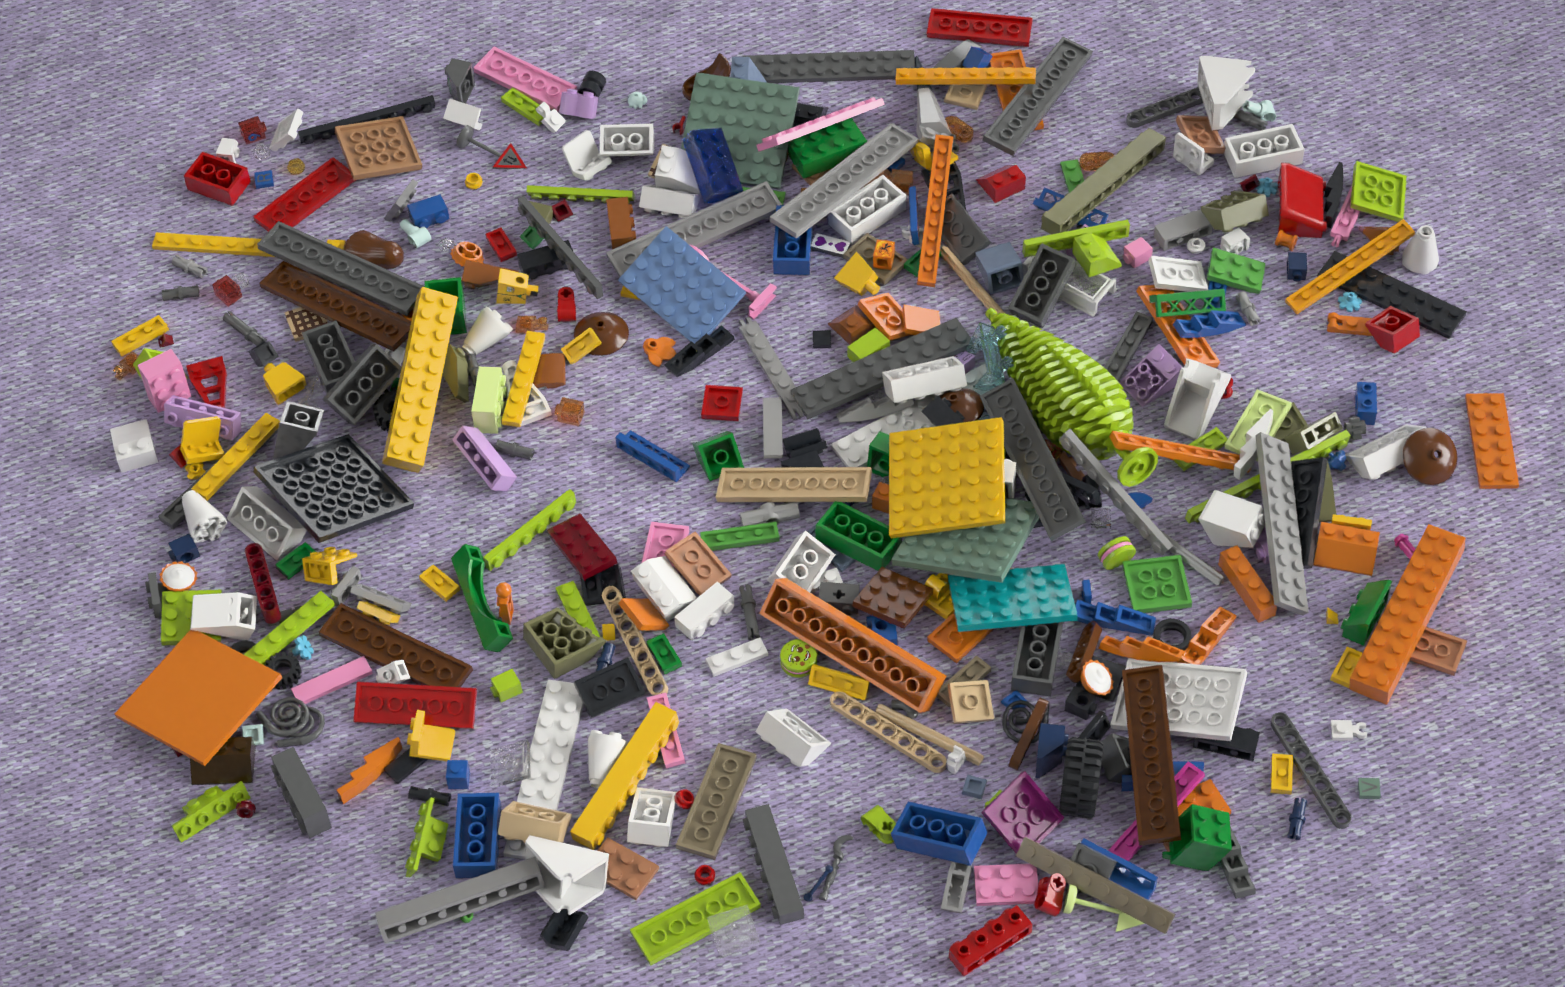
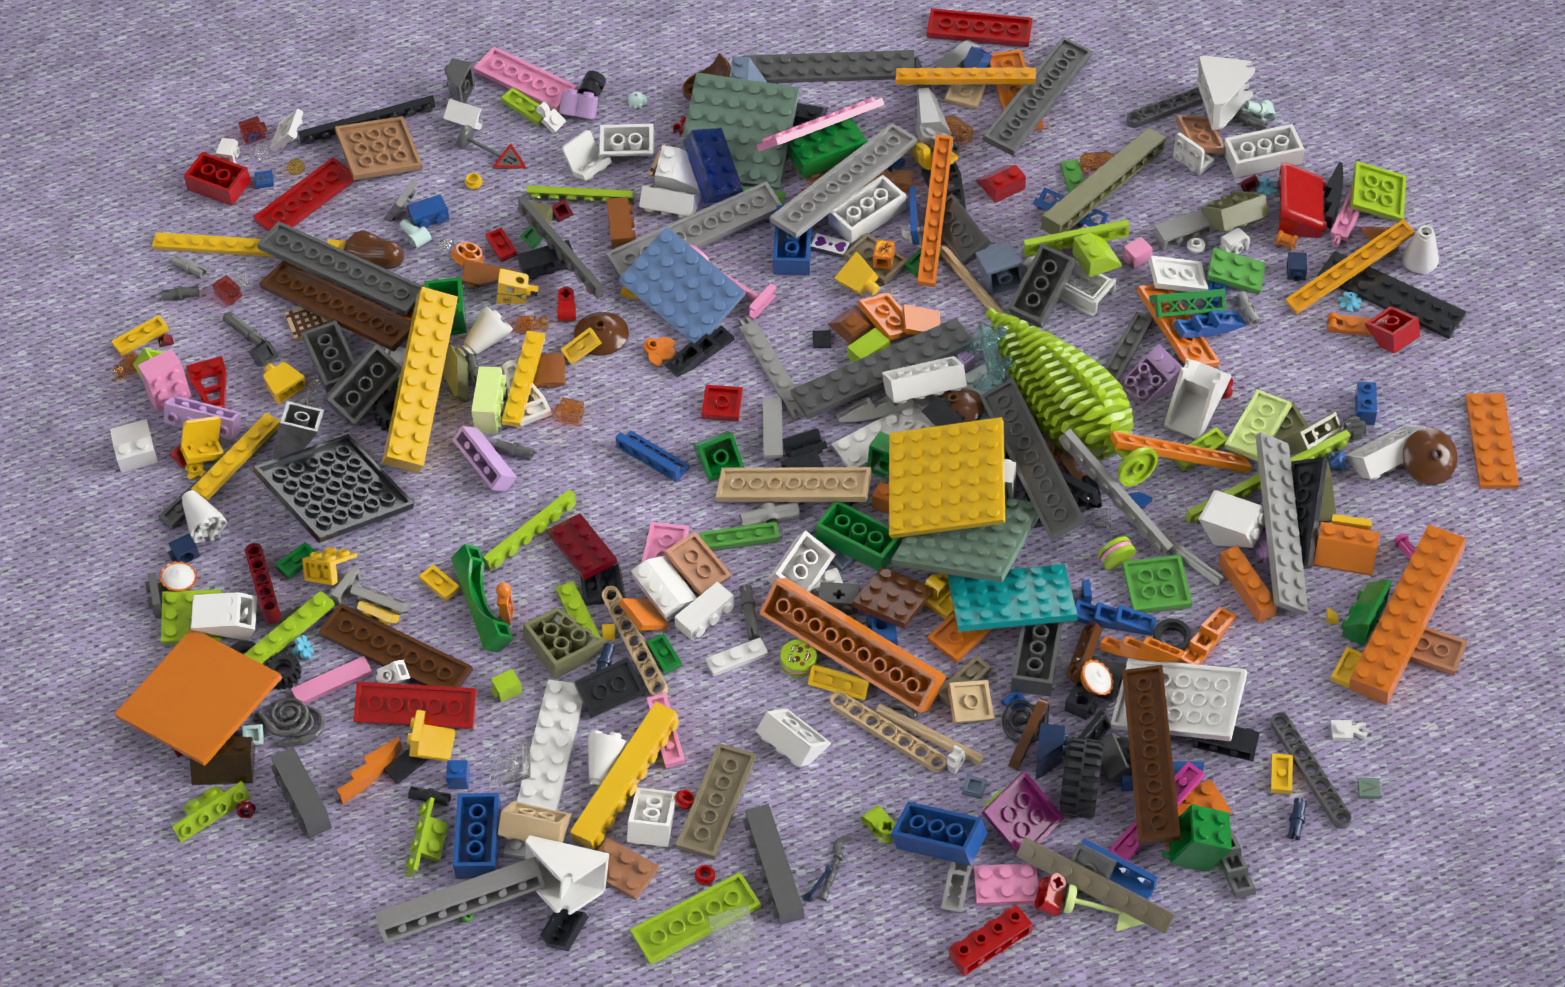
white slope [226,486,307,561] -> none
white slope [1234,409,1273,480] -> none

